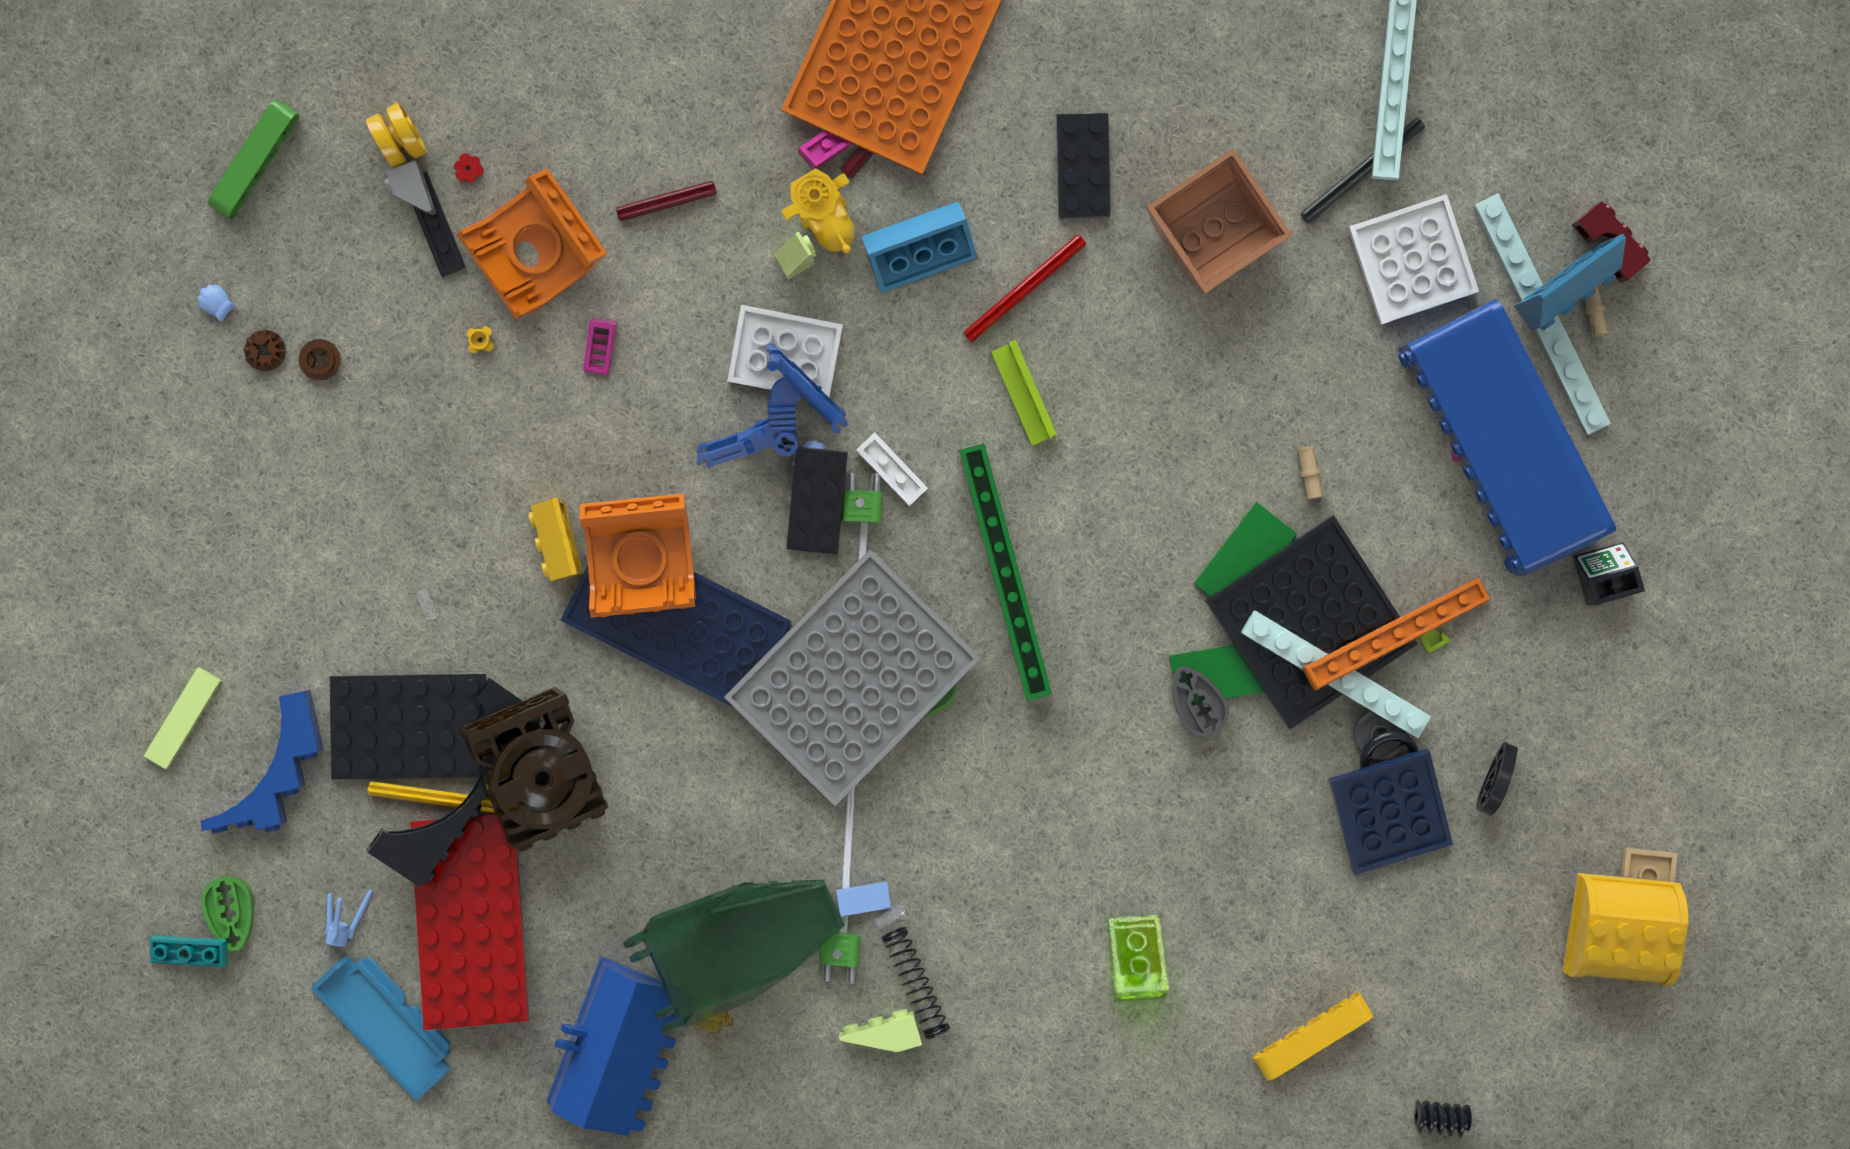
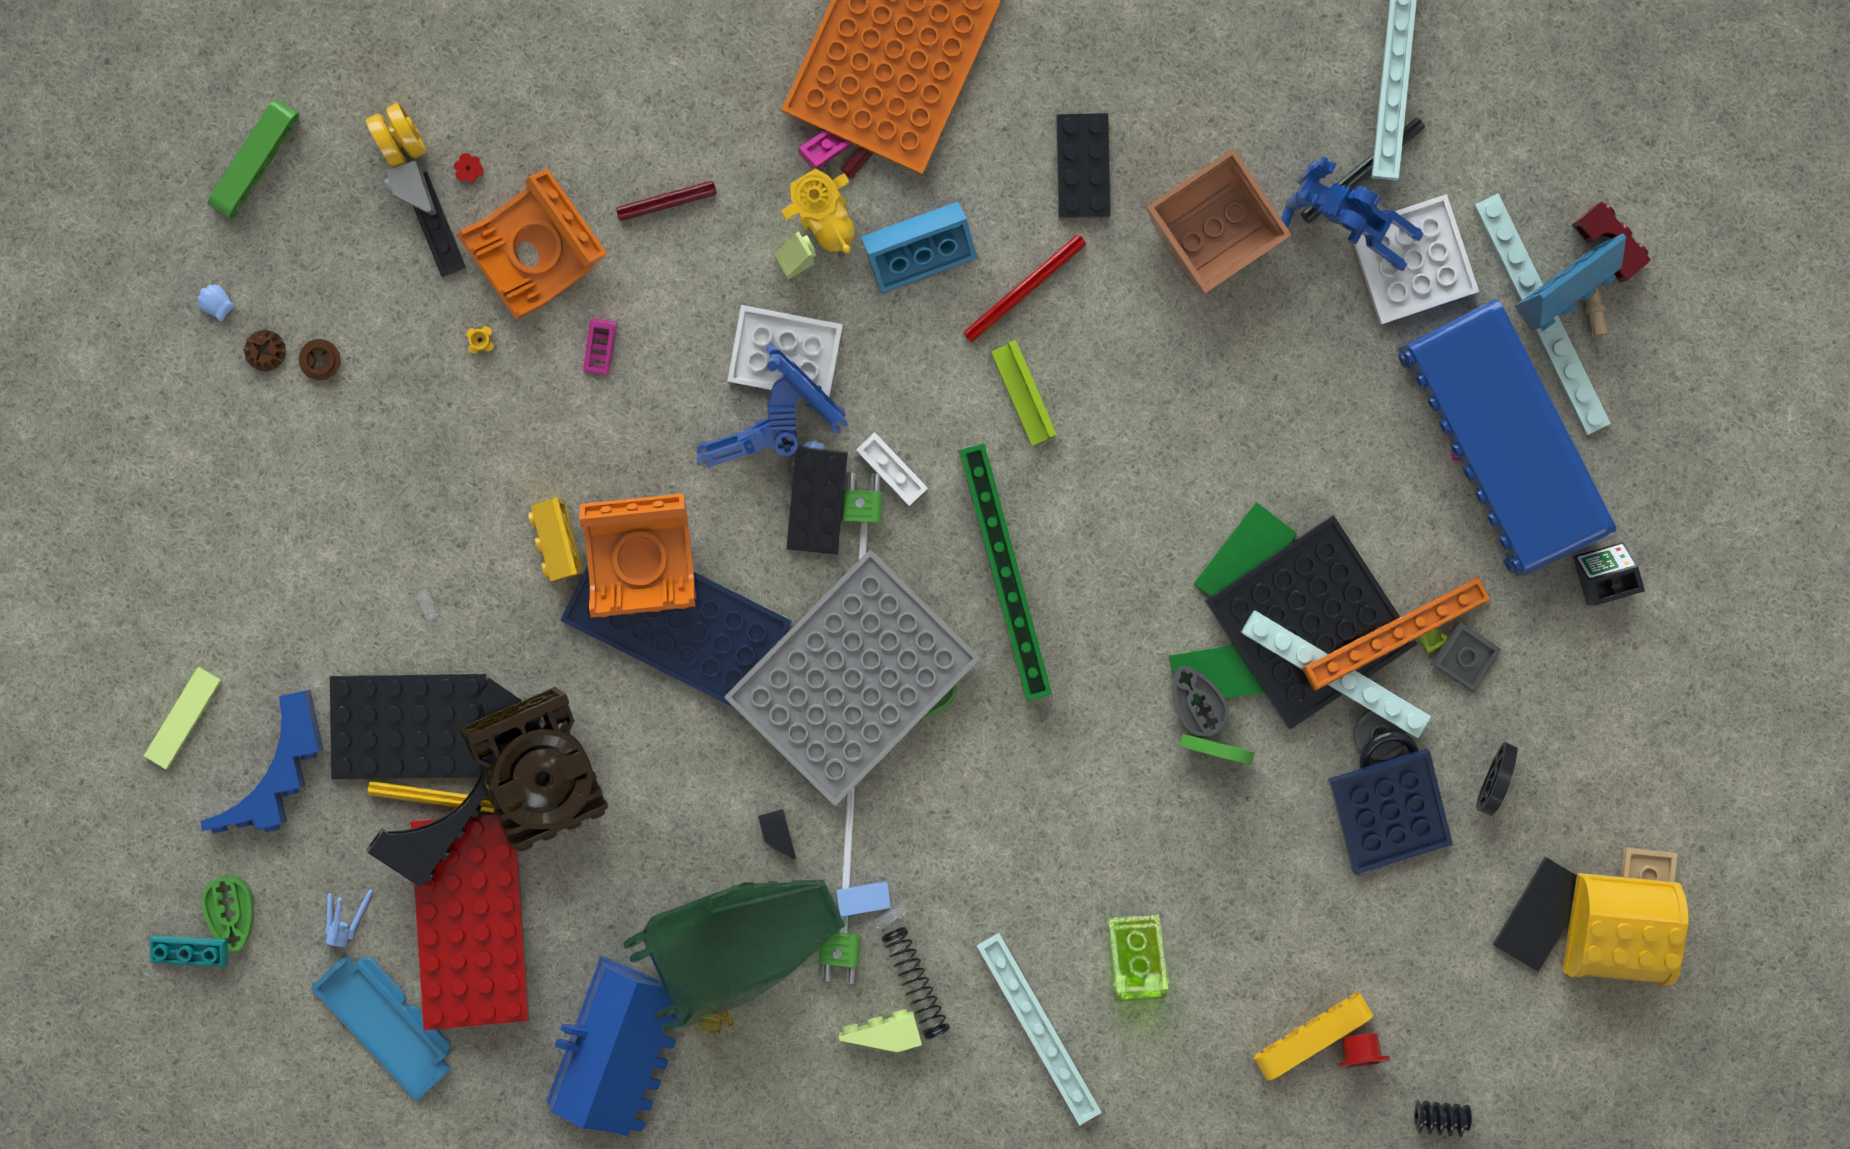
tan pin [1297,445,1324,499] -> none
none -> black slope [758,809,797,860]
none -> light aqua plate [977,933,1102,1126]
none -> bright green piece [1179,733,1255,765]
none -> blue piece [1281,156,1424,271]
none -> red piece [1338,1034,1390,1068]
none -> dark grey tile [1430,621,1501,692]
none -> black tile [1493,857,1577,972]

